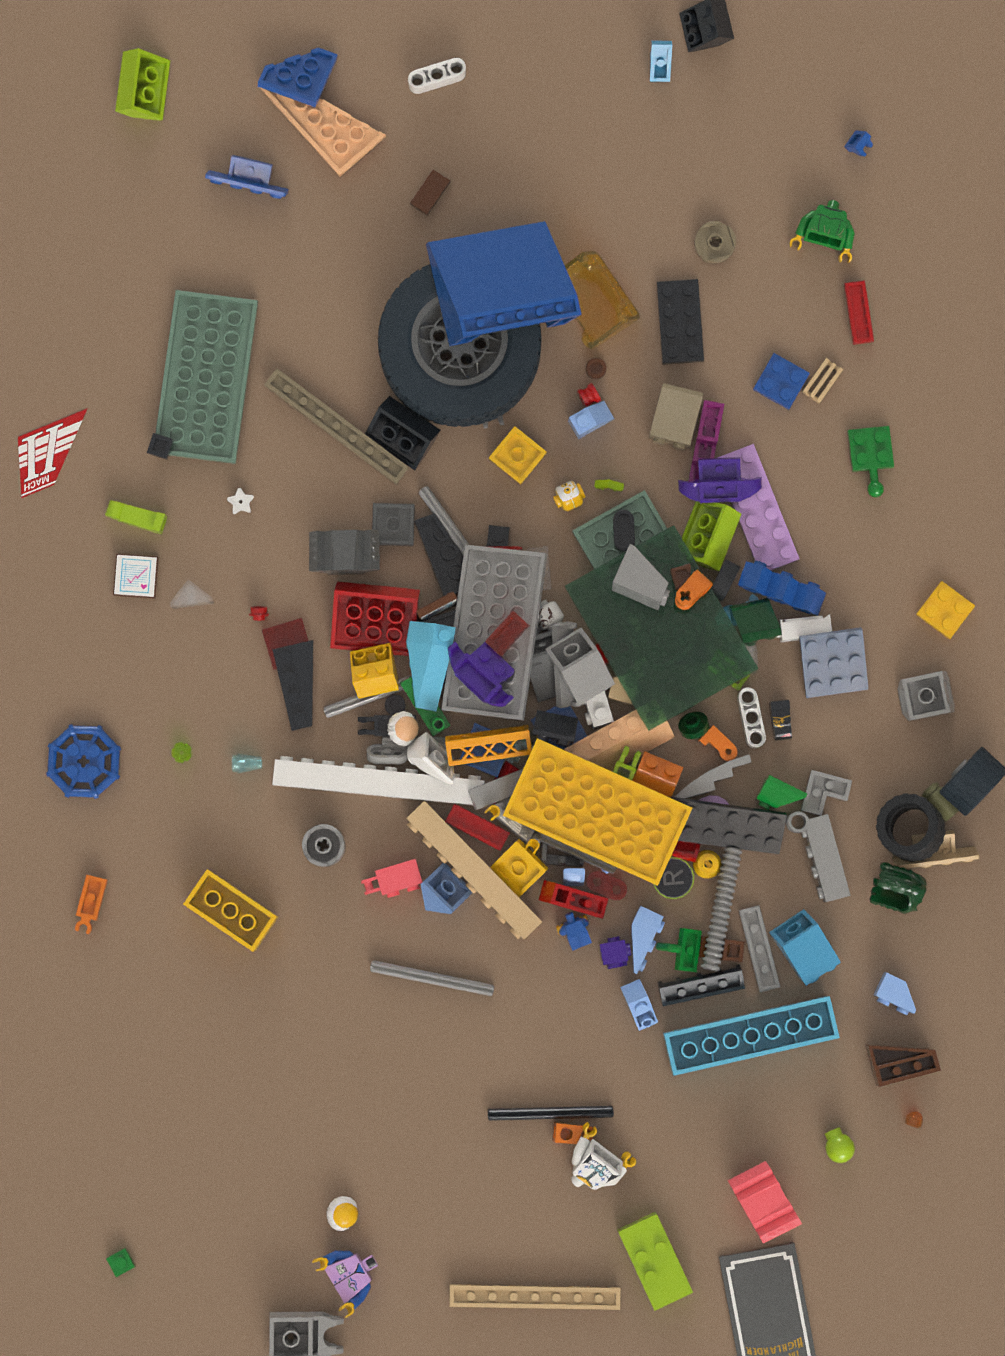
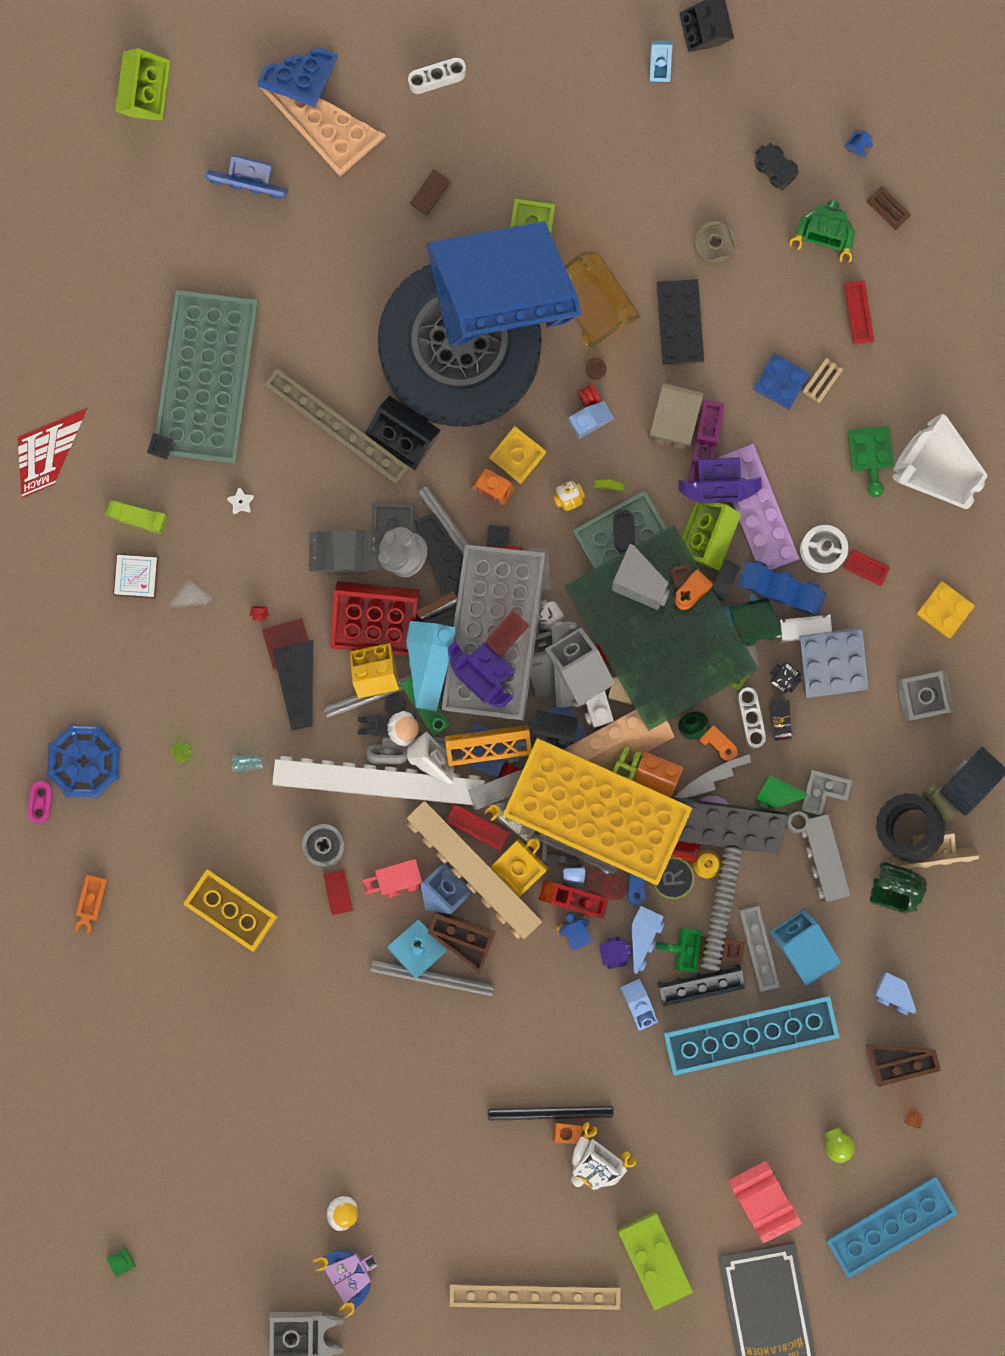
none -> dark pink plate [28,781,53,823]
none -> red slope [323,870,353,916]
none -> light grey wheel [378,527,428,578]
none -> medium azure tile [387,919,447,979]
none -> reddish brown wedge [428,912,496,974]
none -> orange torso [471,468,515,507]
none -> lime plate [510,199,555,233]
none -> blue leg [627,873,646,905]
none -> black brick [754,142,799,191]
none -> black head [770,662,802,693]
none -> white wheel [800,525,848,573]
none -> dark azure plate [826,1176,958,1279]
none -> red tile [843,549,890,587]
none -> reddish brown tile [867,186,911,231]
none -> white cone [893,414,988,509]

